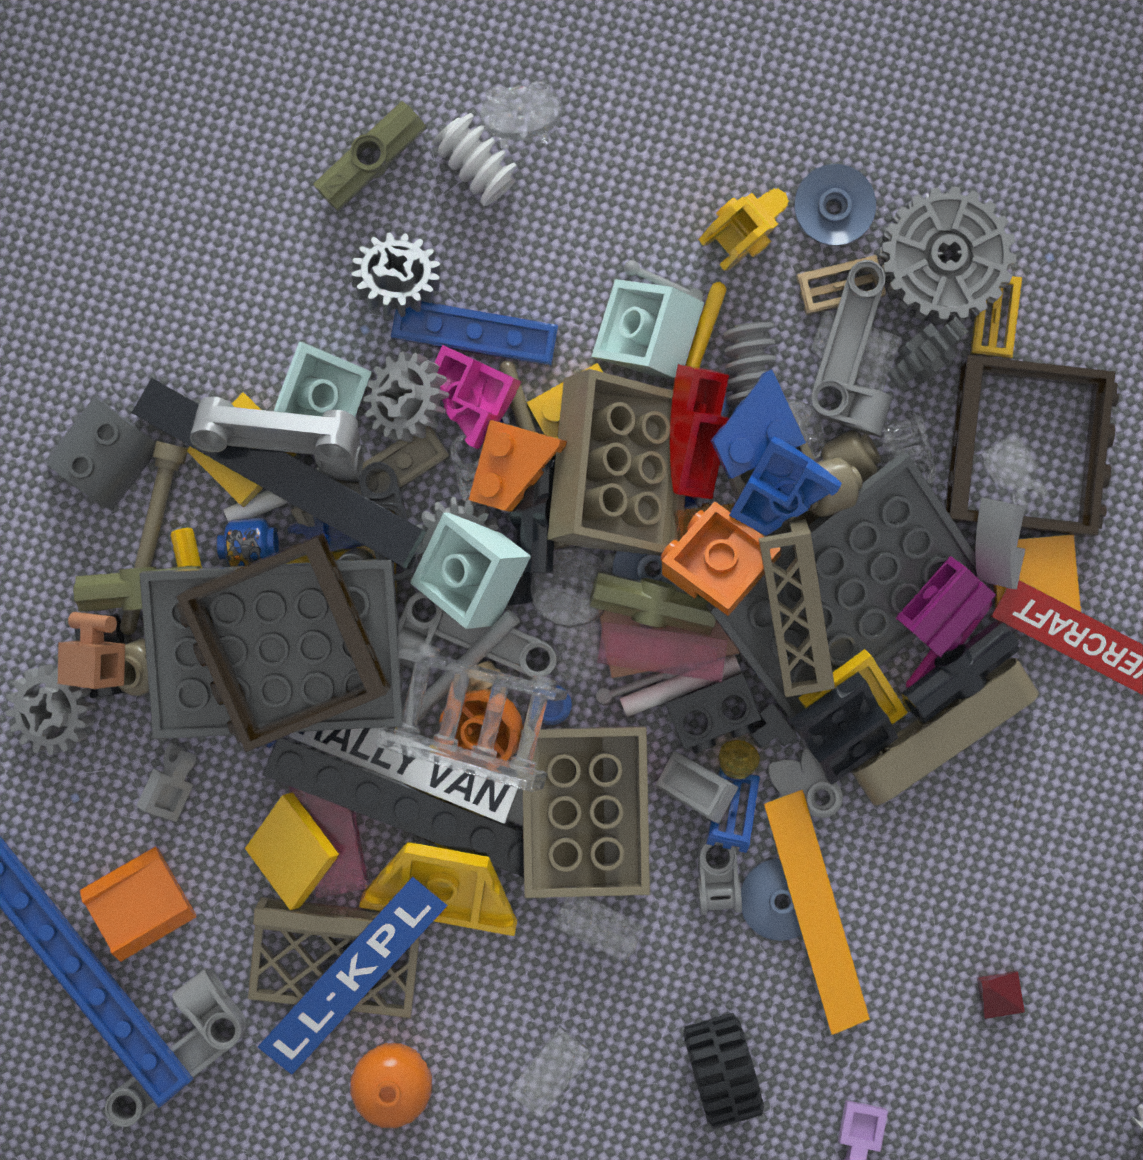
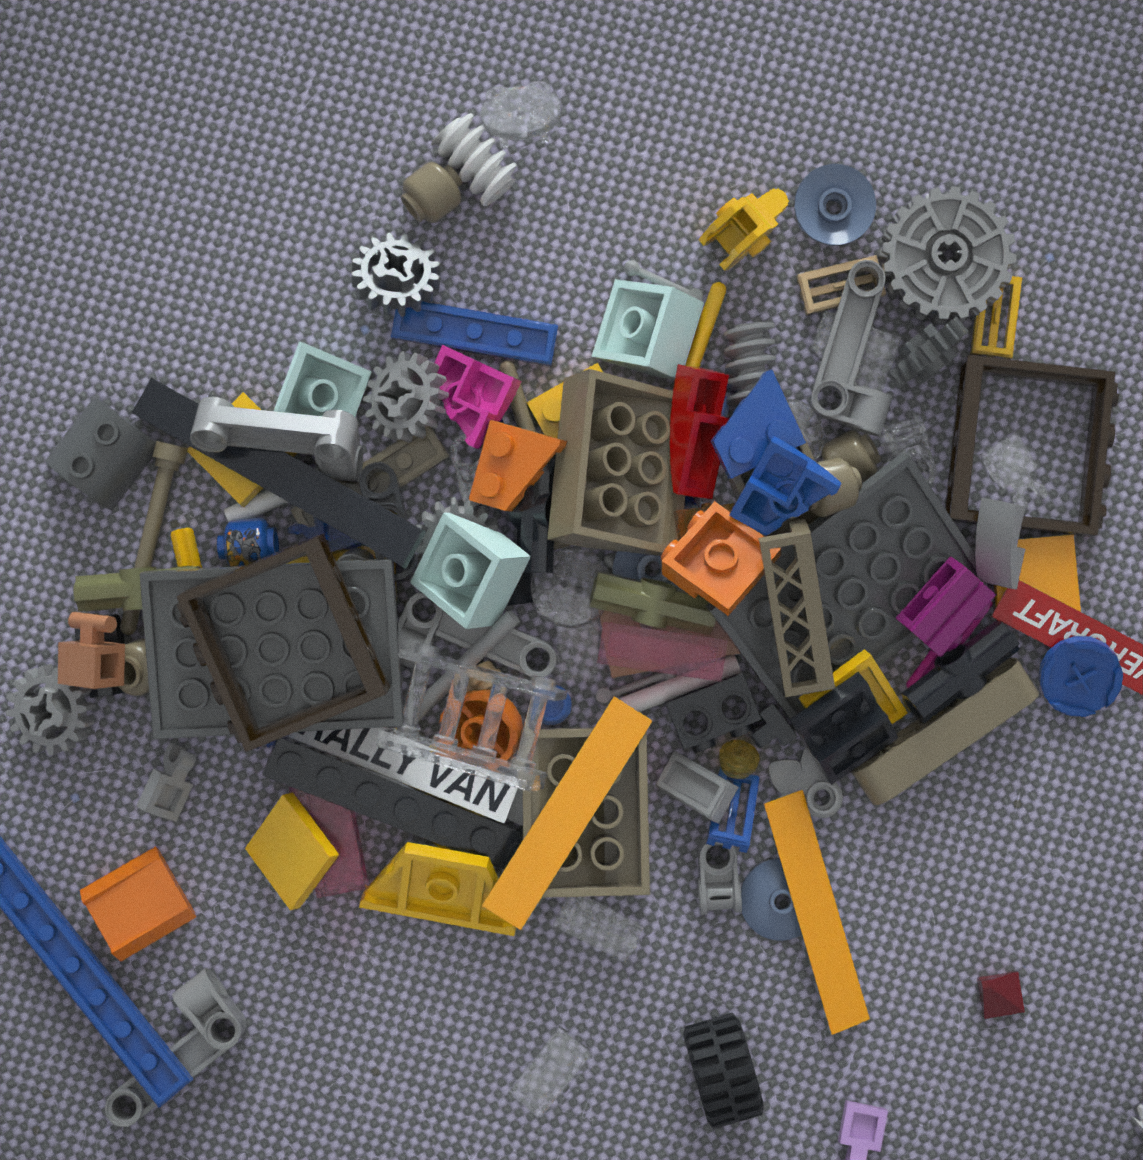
dark tan fence [248,897,420,1018] -> none
blue sticker [258,877,448,1075] -> none
olive piece [313,101,427,212] -> none
orange cylinder [350,1043,432,1128] -> none
none -> dark tan head [400,162,463,223]
none -> light orange sticker [482,696,653,930]
none -> blue tile [1038,636,1123,717]

